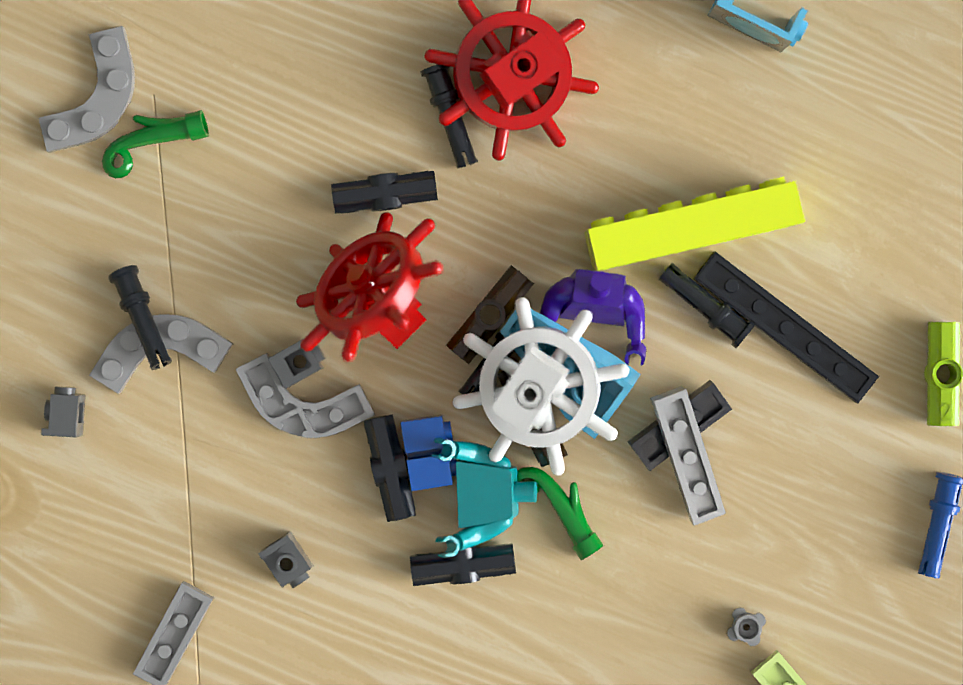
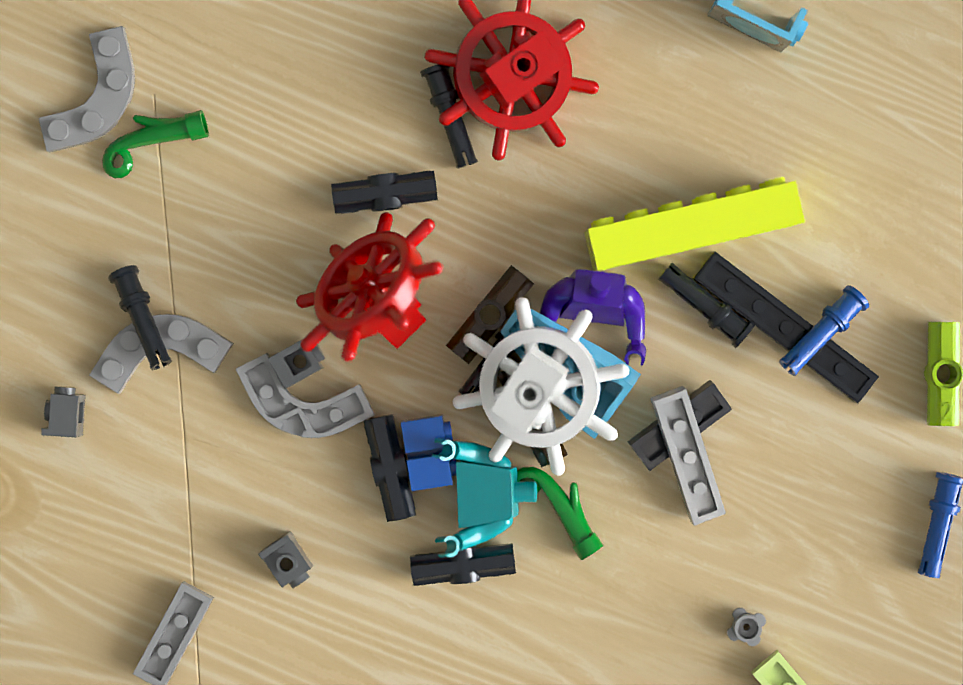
none -> blue pin [779,285,869,376]

